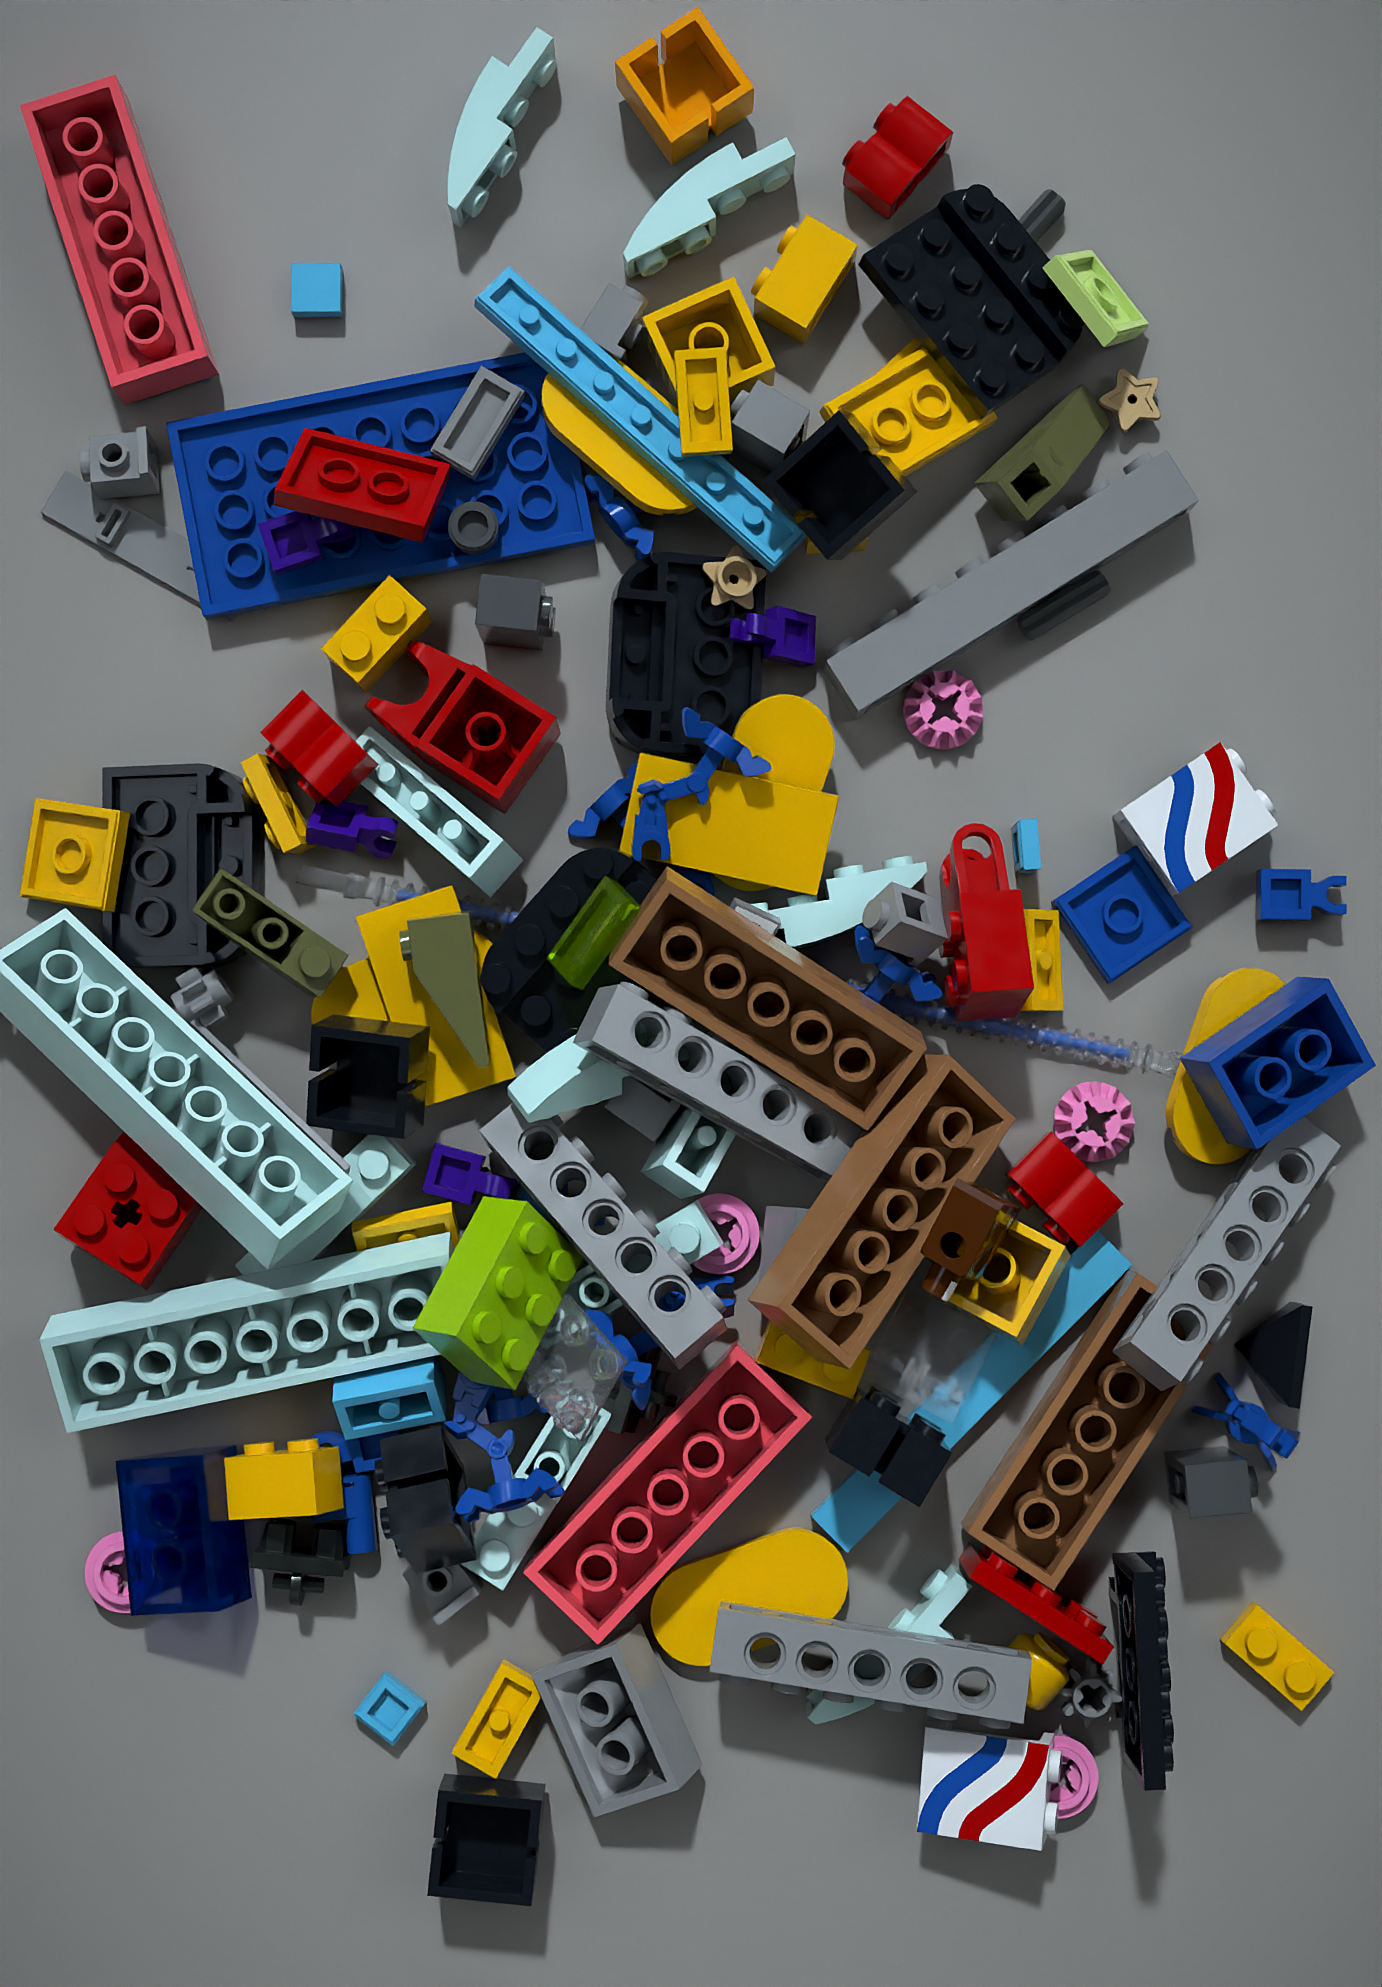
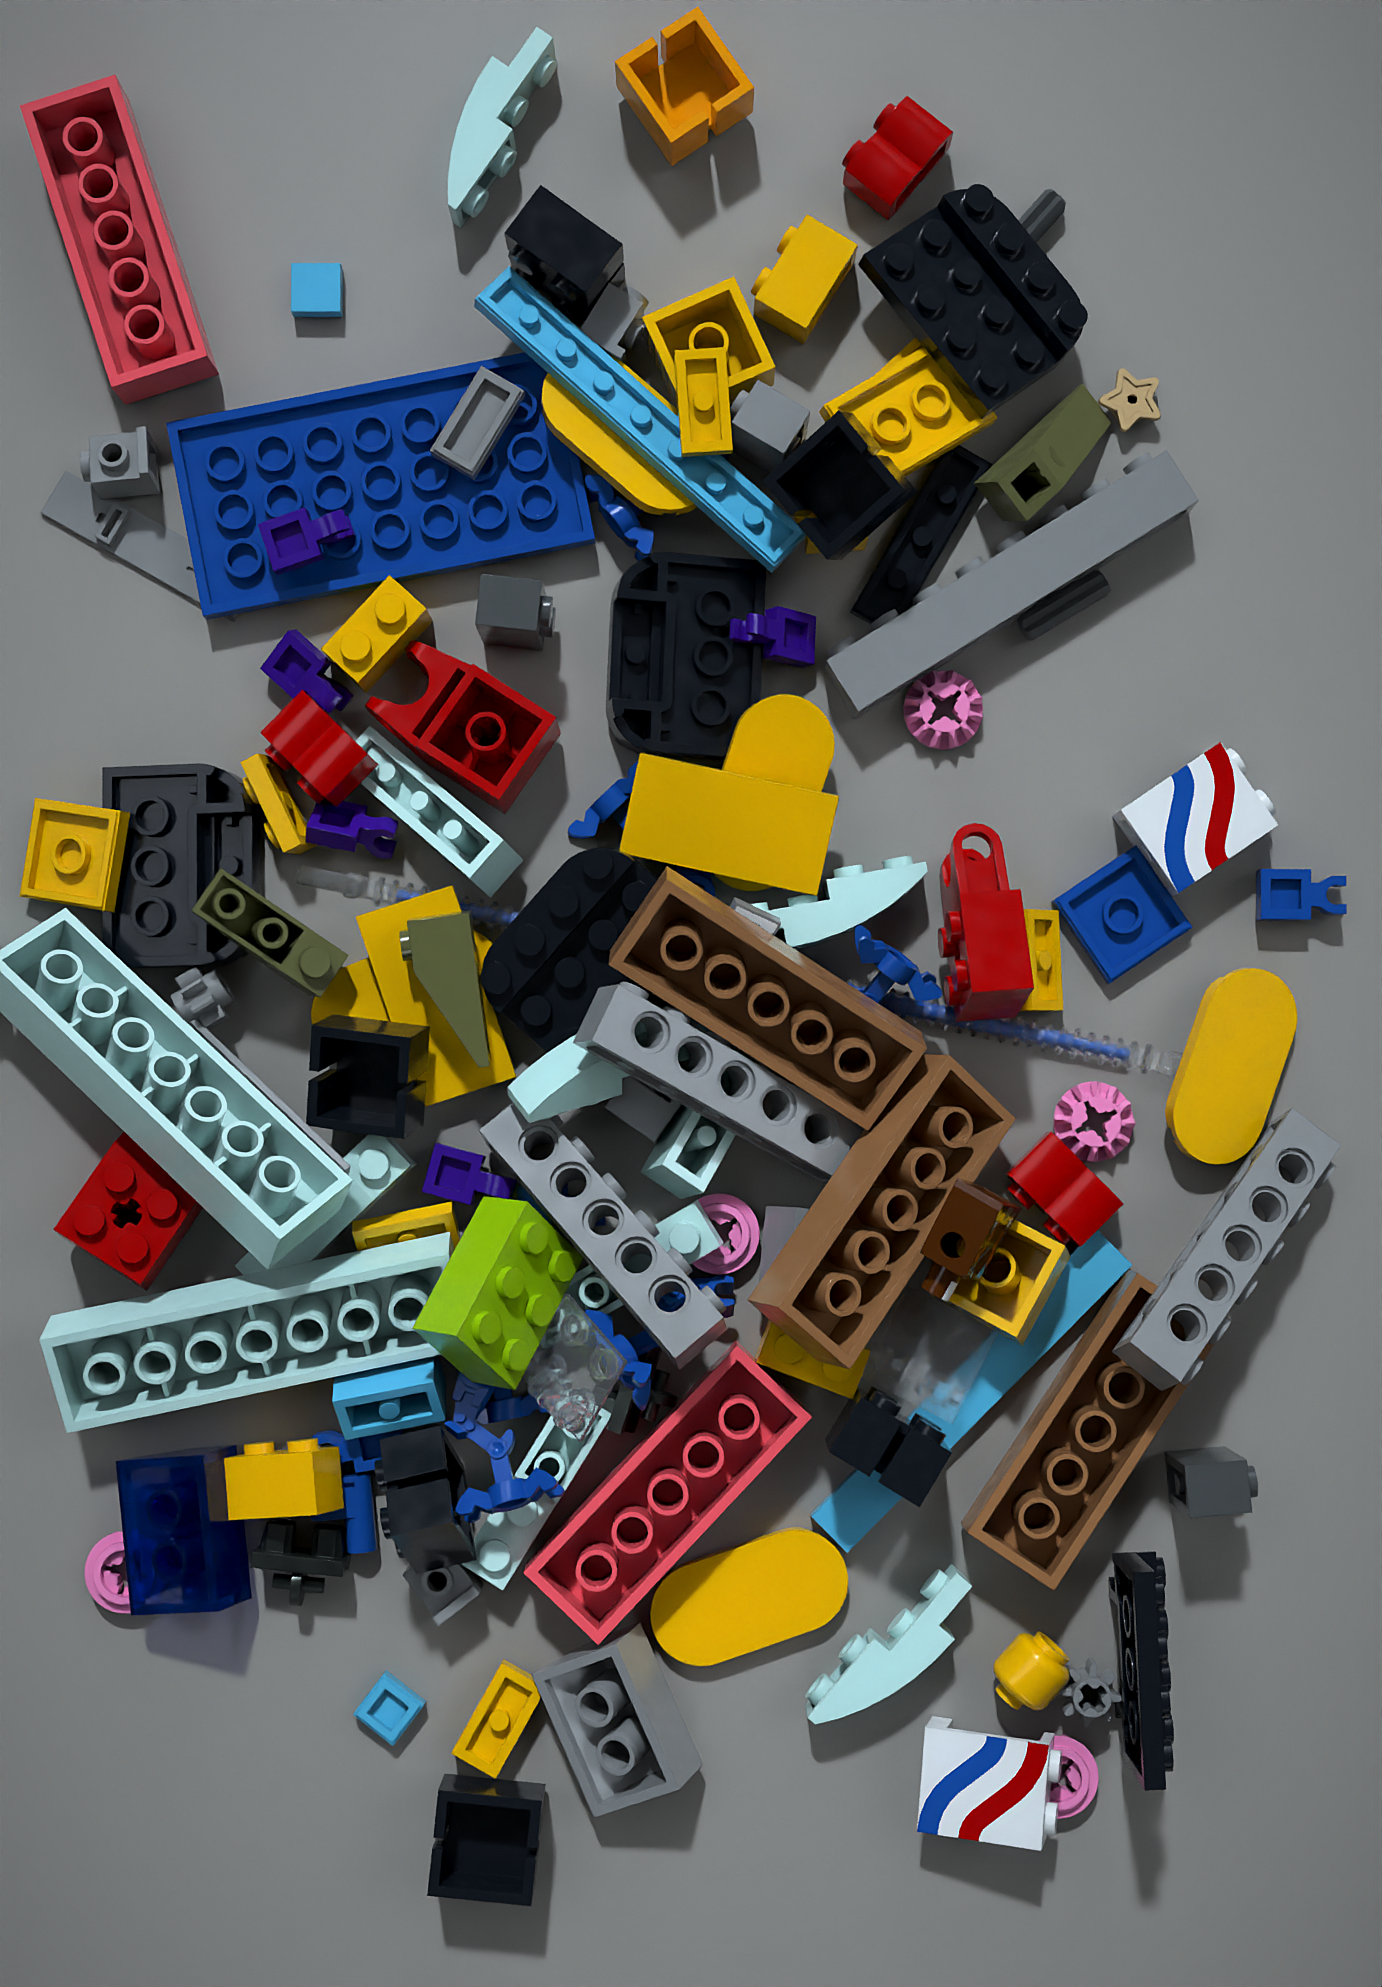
red plate [274,428,451,542] -> none
dark grey tile [448,501,500,555] -> none
clear neon green tile [547,876,642,990] -> none
light aqua slope [623,137,796,279] -> none
blue piece [631,707,771,860] -> none
tan plate [703,545,767,609] -> none
light grey brick [709,1601,1032,1729] -> none
light grey brick [862,882,948,967] -> none
red plate [959,1542,1114,1665] -> none
medium azure tile [1011,818,1041,875] -> none
yellowish green tile [1043,250,1149,347] -> none
blue brick [1180,977,1376,1150] -> none
blue piece [1191,1373,1301,1472] -> none
yellow plate [1220,1601,1335,1711] -> none
black slope [1234,1302,1313,1409] -> none
none -> dark purple plate [260,629,353,713]
none -> black piece [504,185,625,321]
none -> black tile [850,445,993,624]

